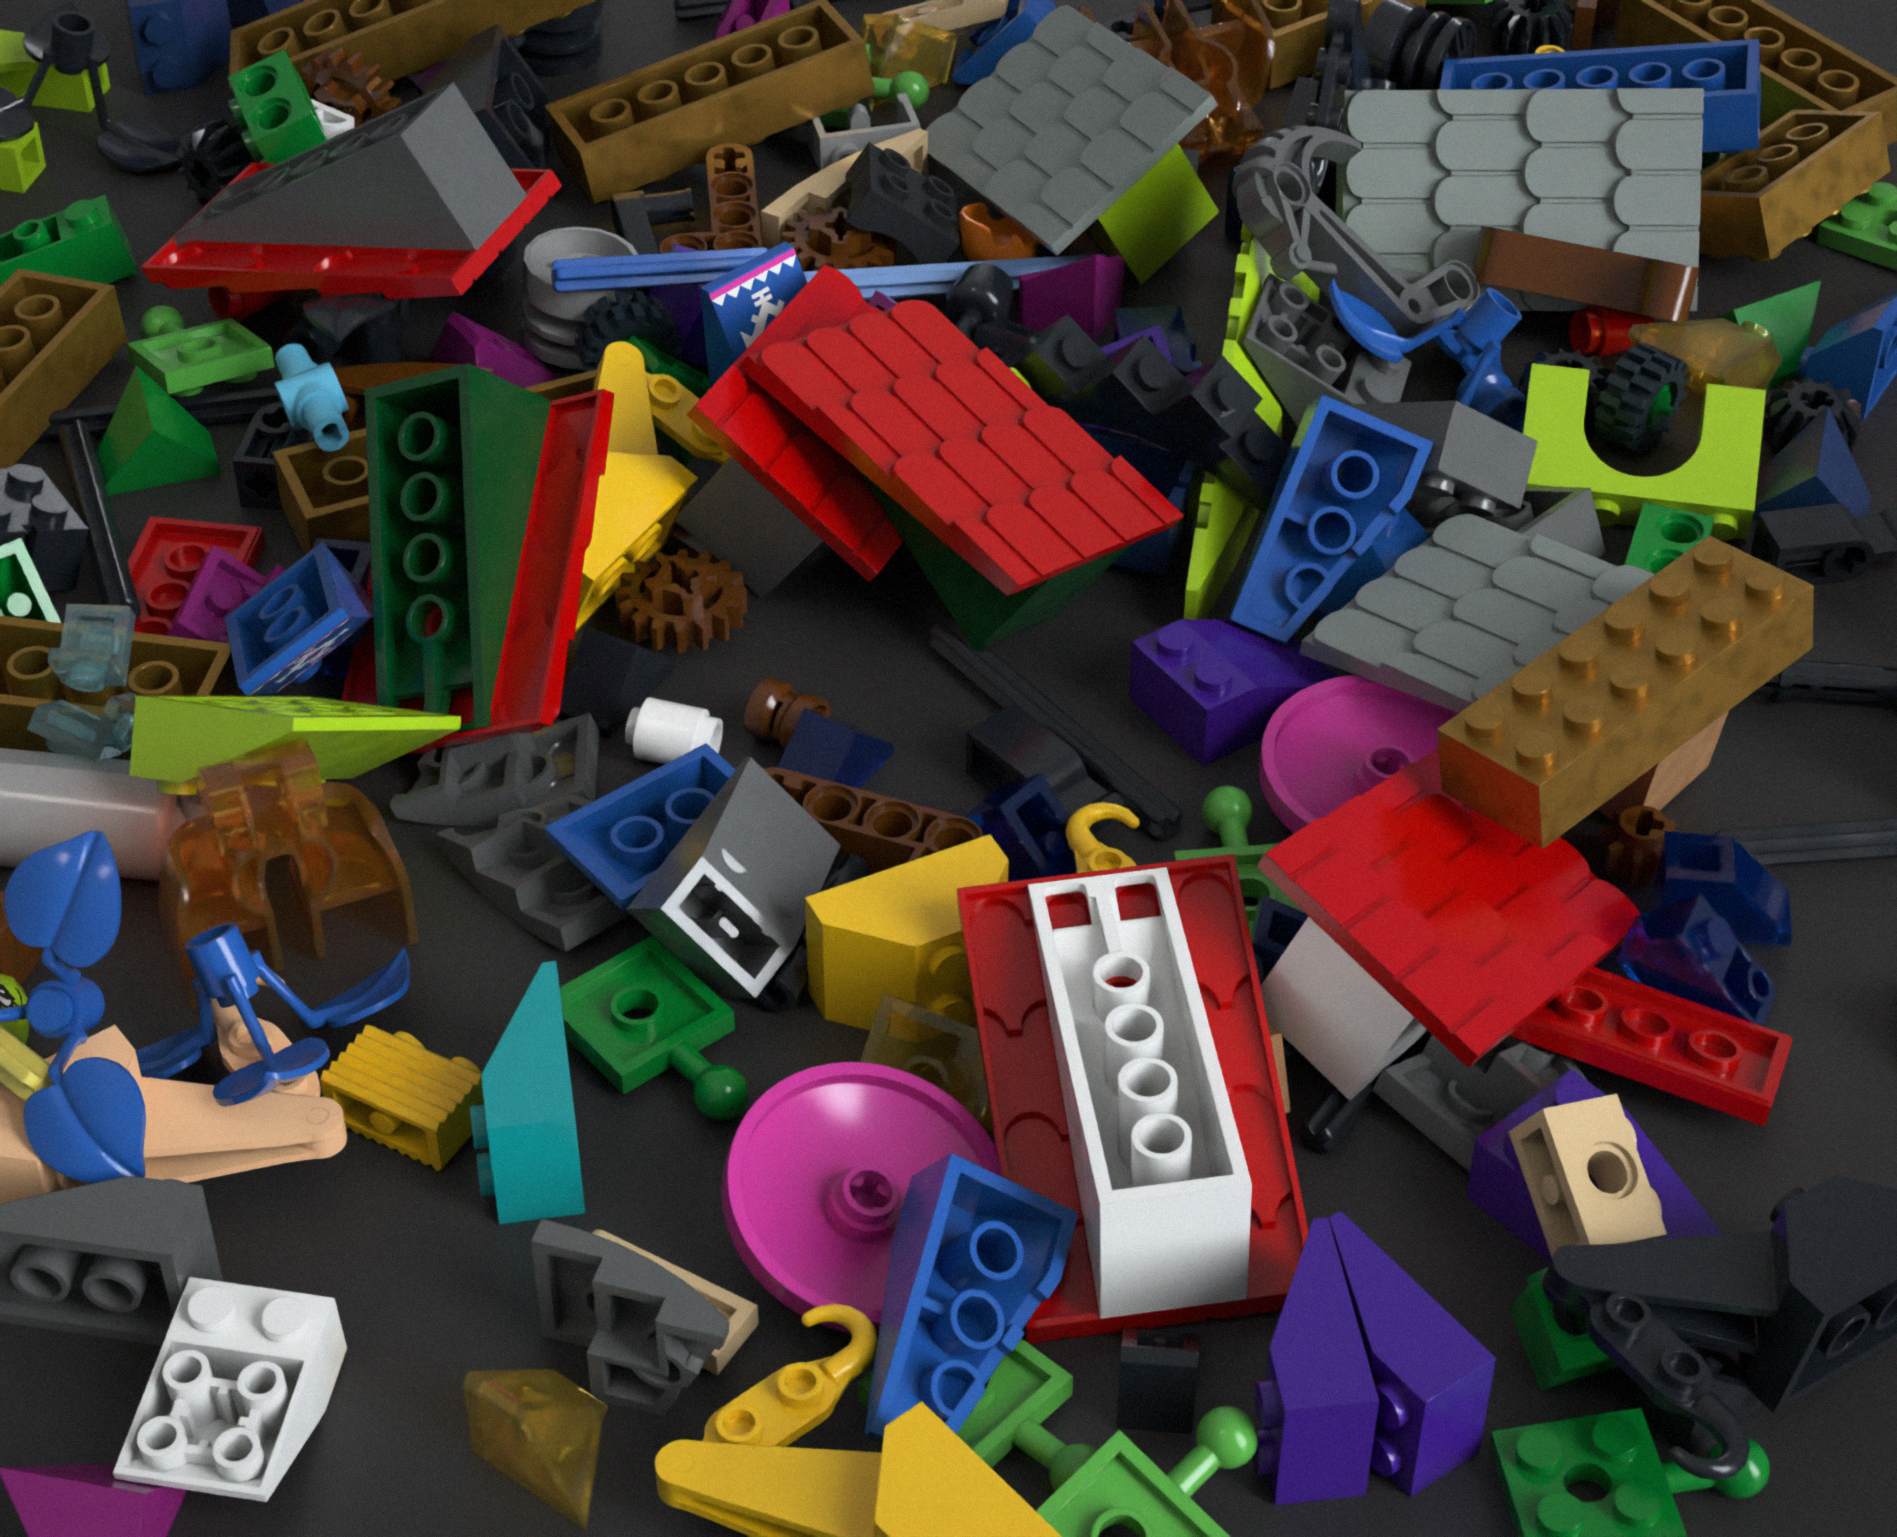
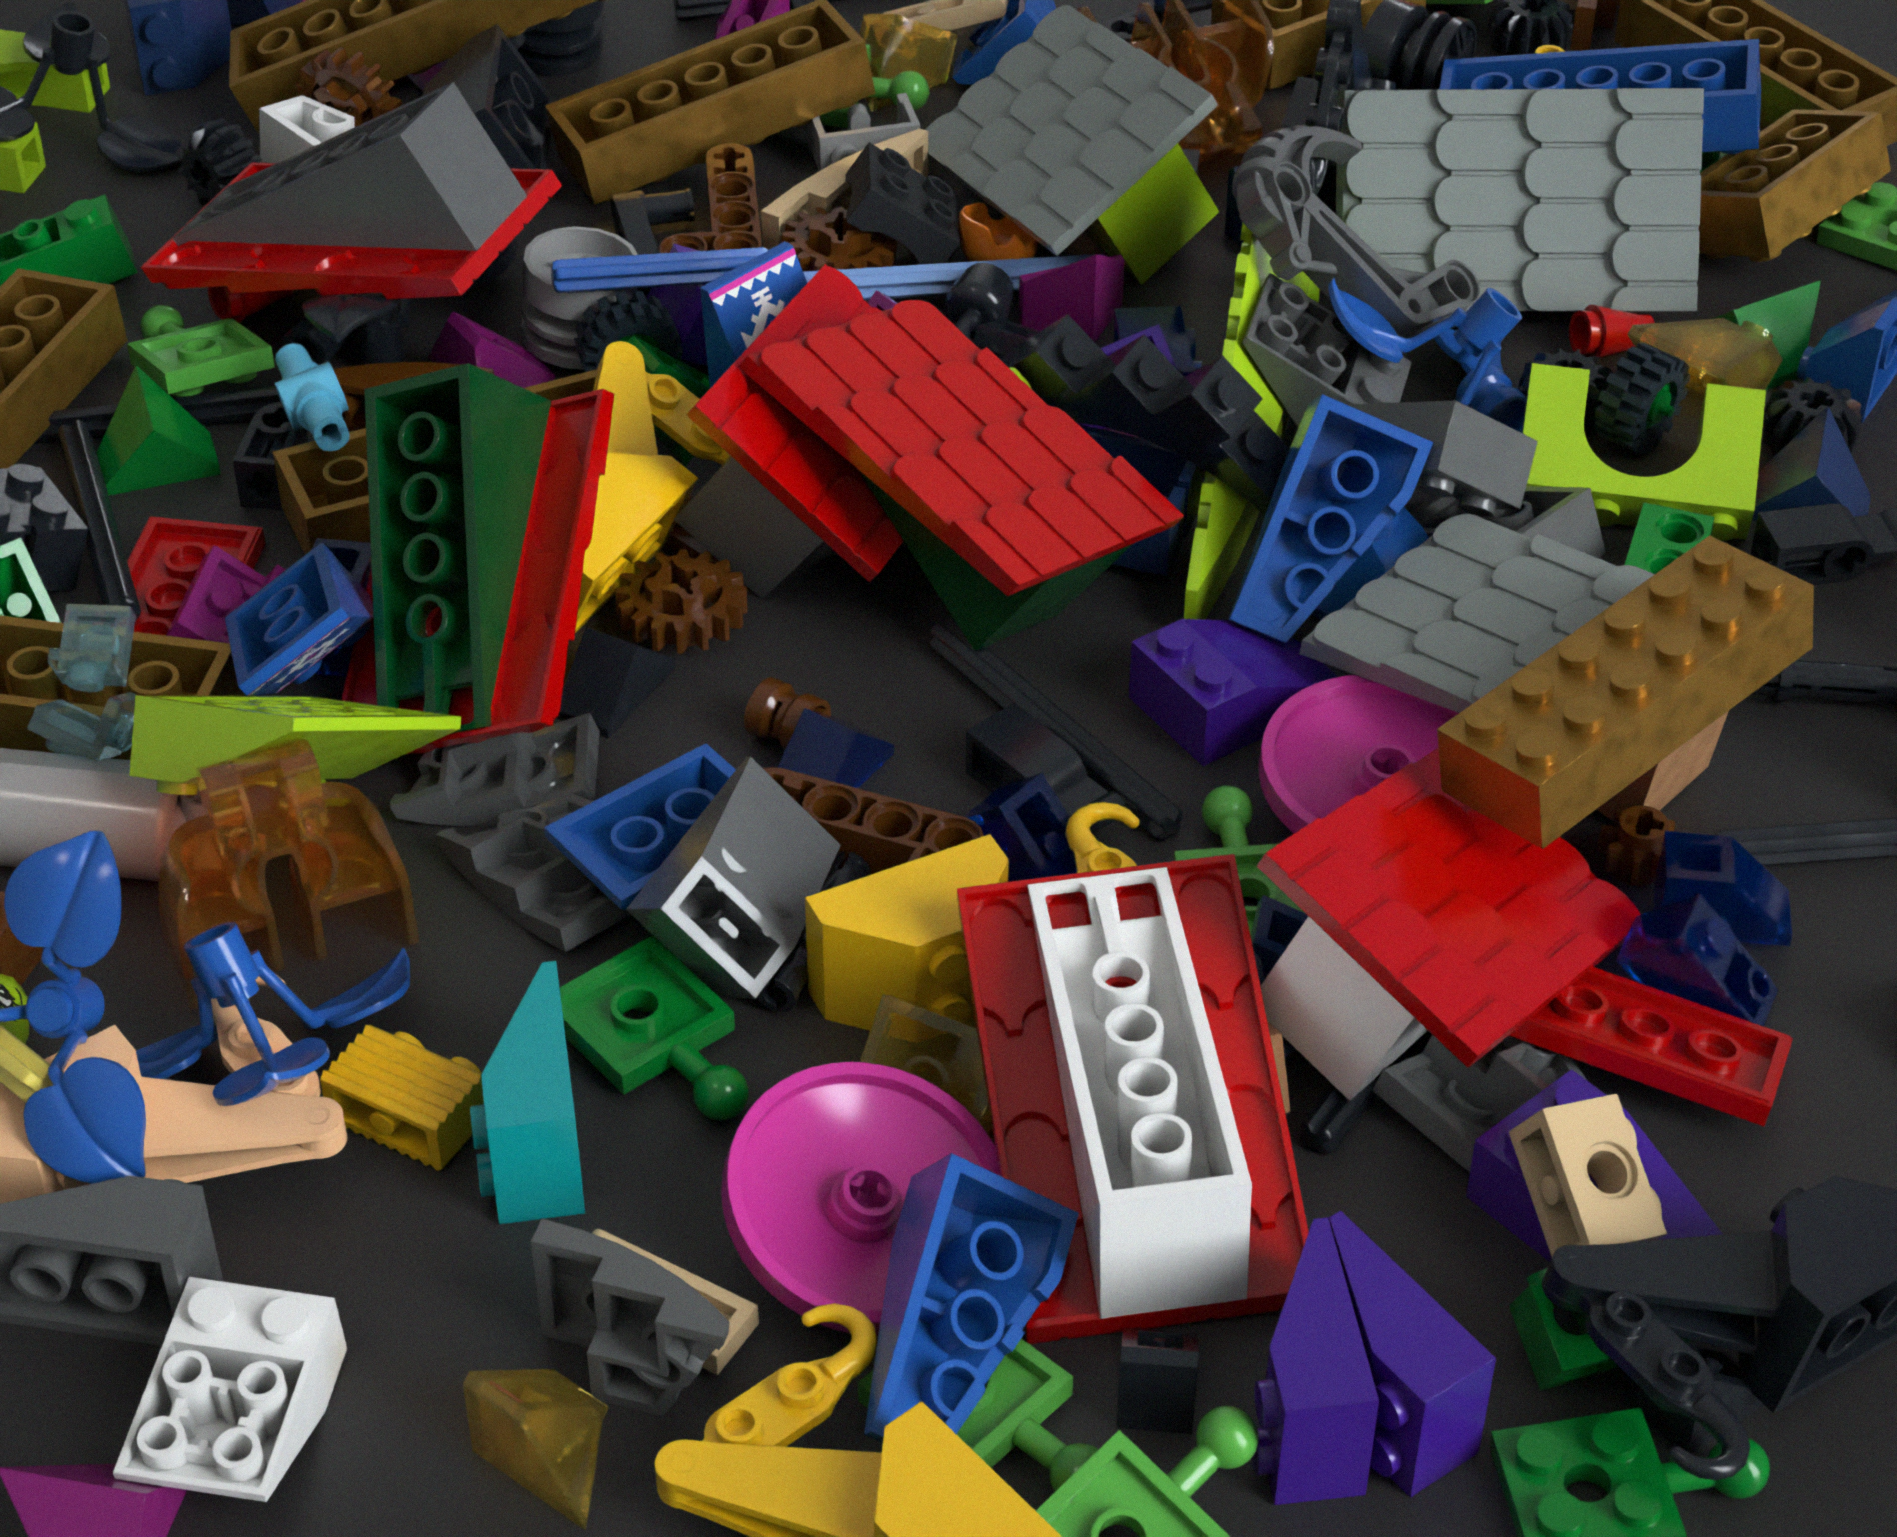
green brick [228,49,328,163] -> none
white brick [625,697,723,765] -> none
reddish brown beam [1472,225,1700,323] -> none

